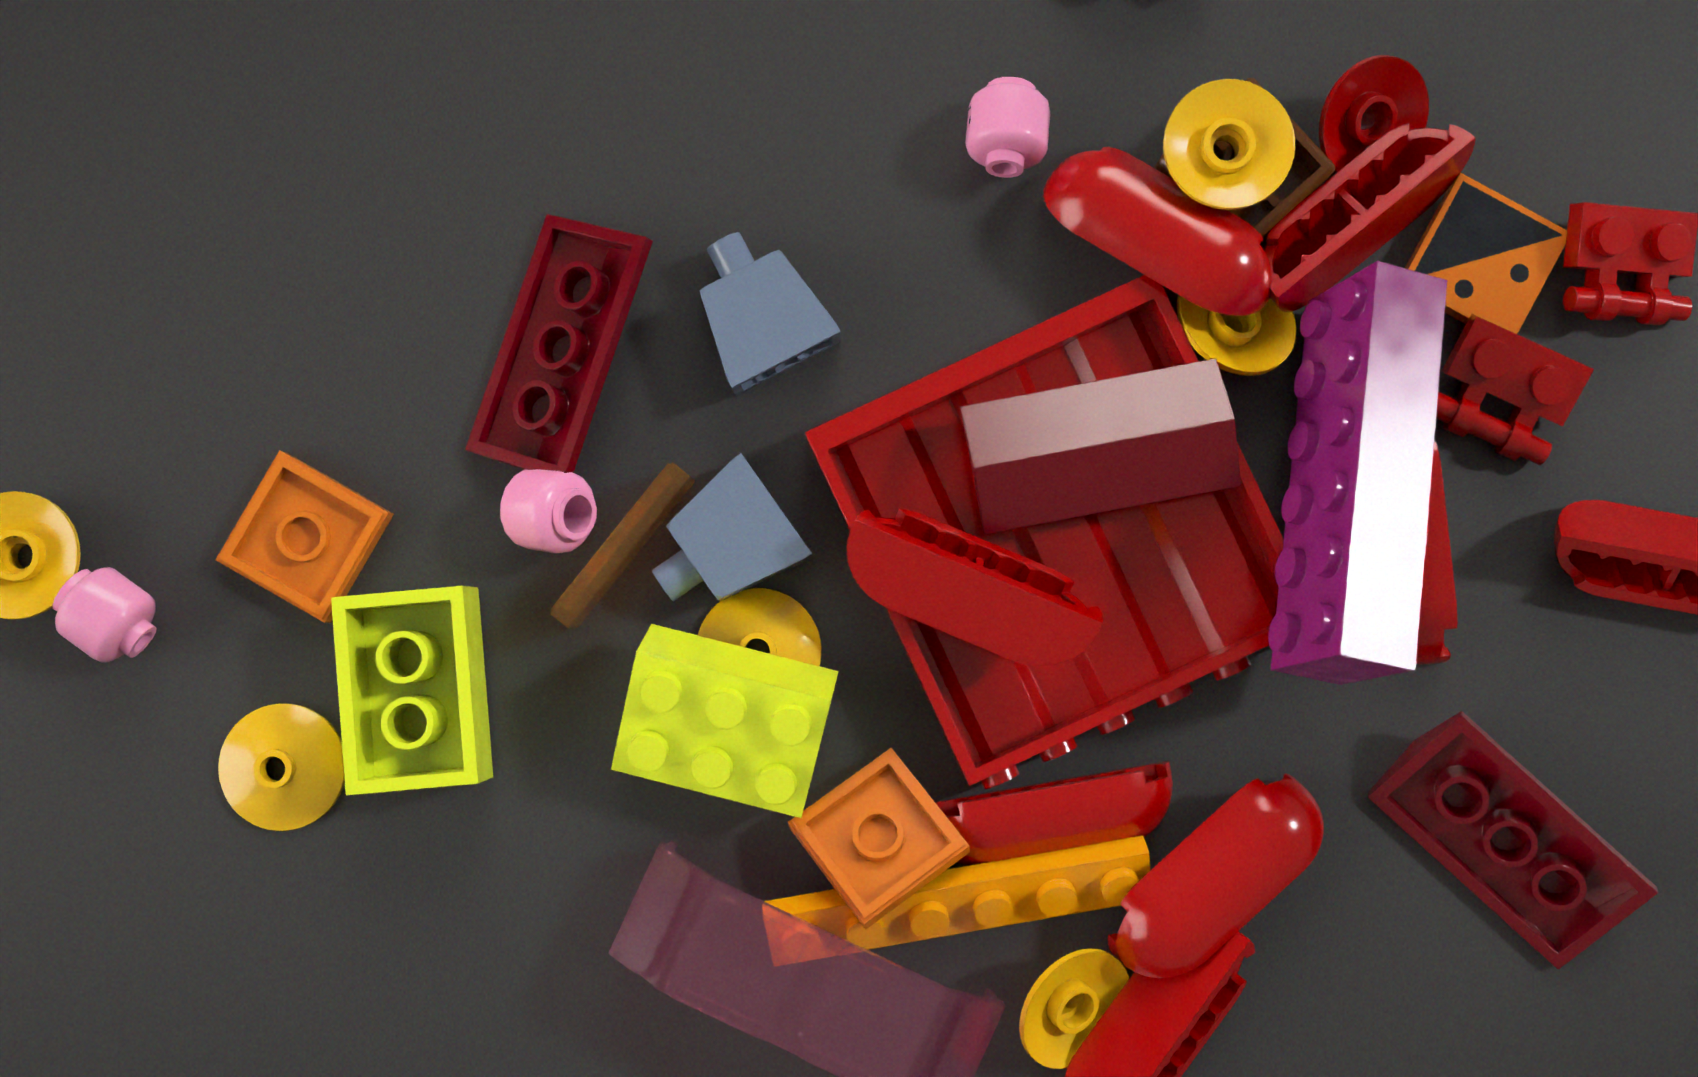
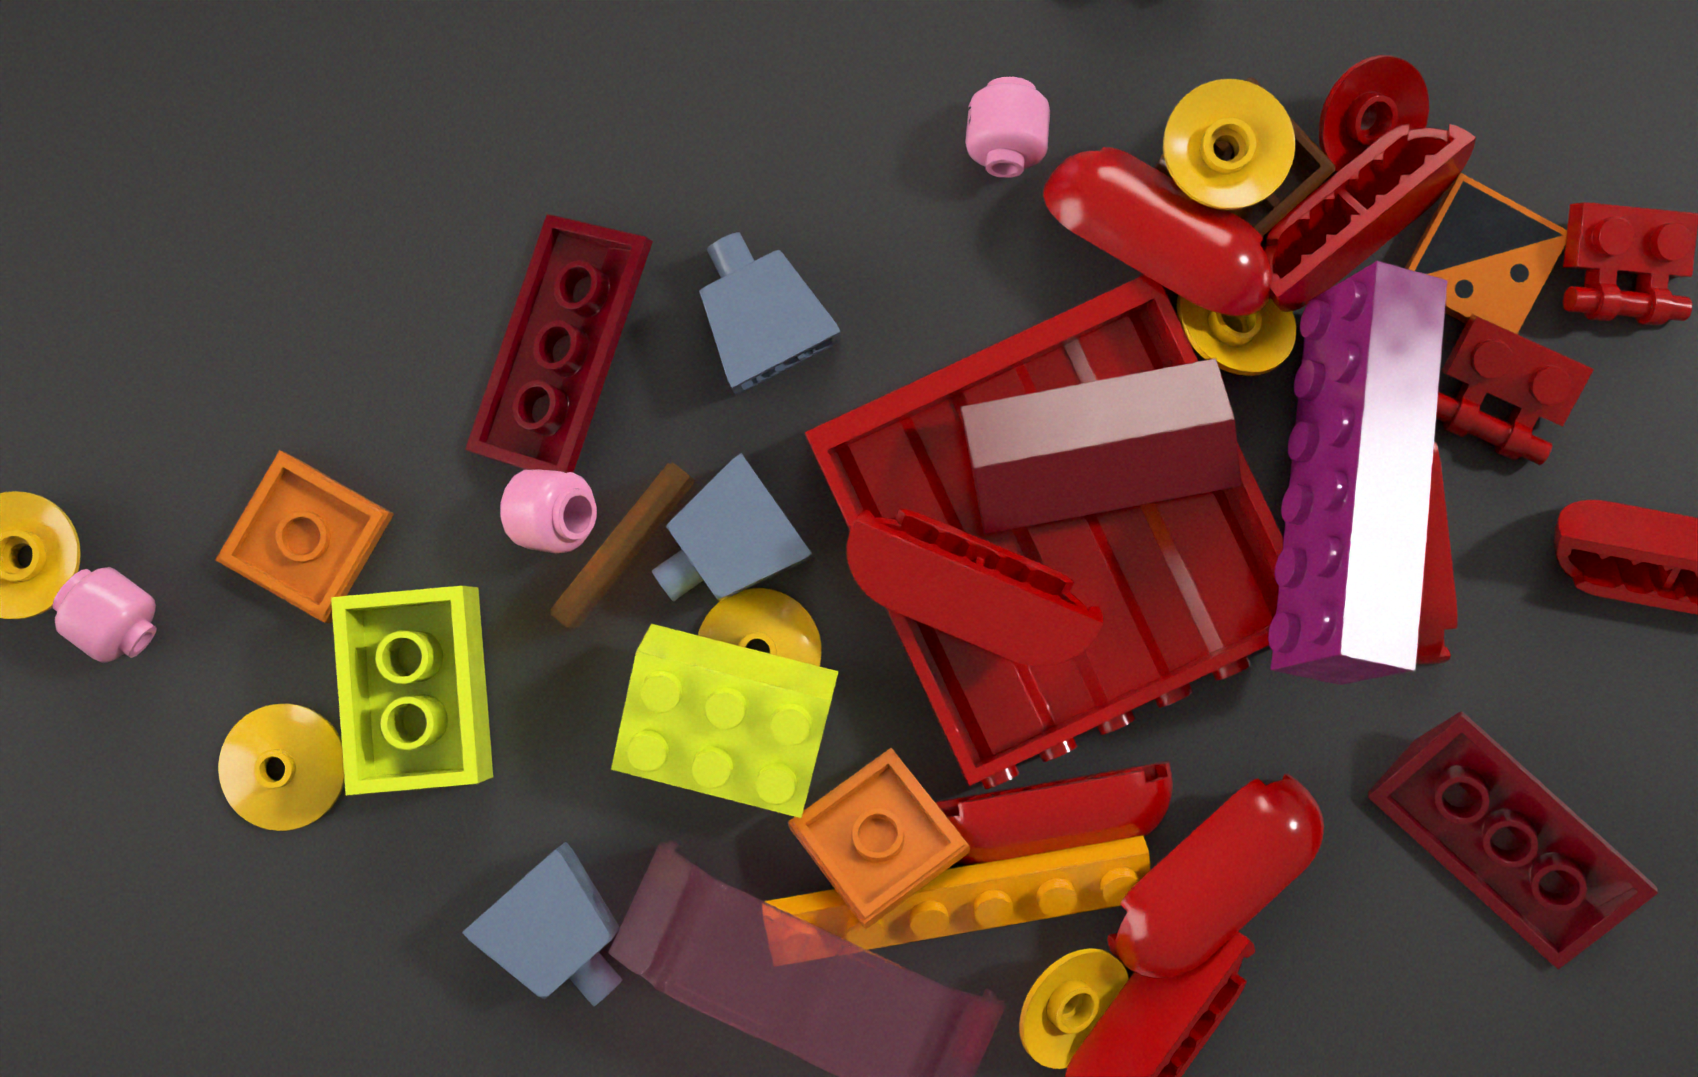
none -> sand blue torso [462,842,623,1007]

